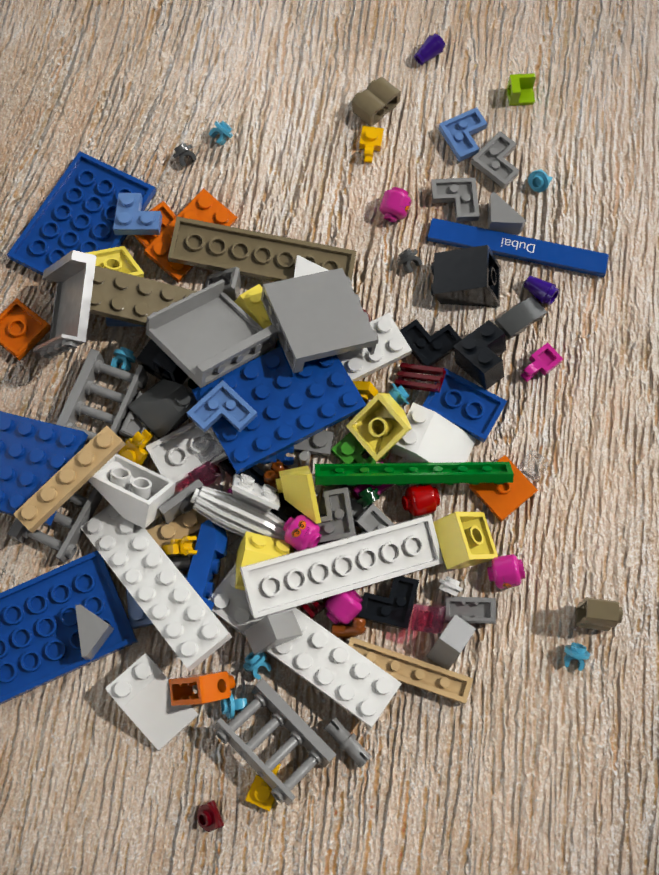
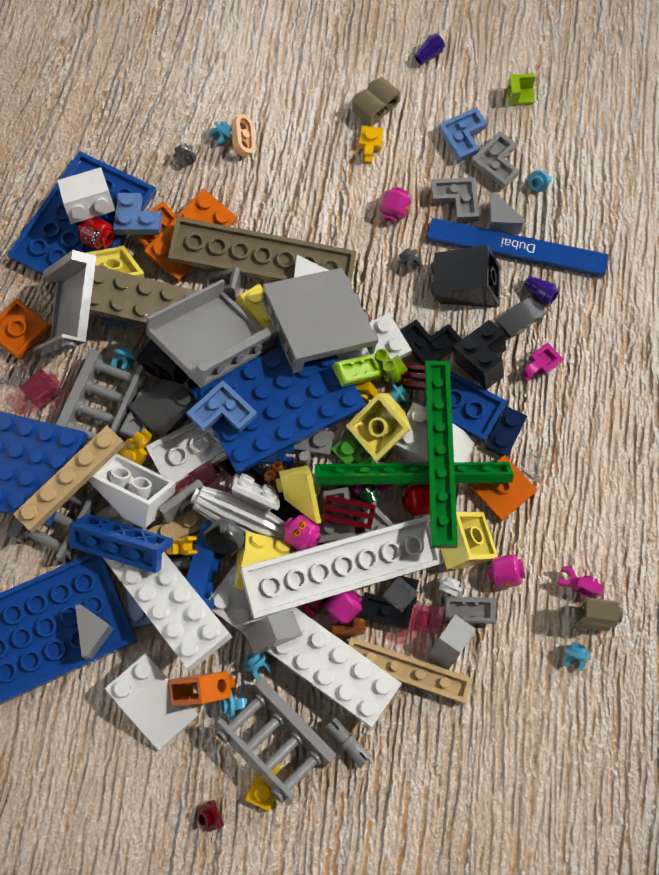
none -> clear pink brick [19,369,62,411]
none -> white brick [57,167,116,224]
none -> blue fence [69,514,173,573]
none -> red head [78,216,114,250]
none -> dark grey hair [203,519,245,555]
none -> light nougat plate [231,114,255,157]
none -> dark red tile [321,495,376,530]
none -> lime plate [332,354,384,387]
none -> lime plate [375,348,408,383]
none -> clear tile [382,576,418,613]
none -> green plate [425,361,458,548]
none -> dark blue plate [485,406,527,457]
none -> dark pink plate [557,566,604,599]

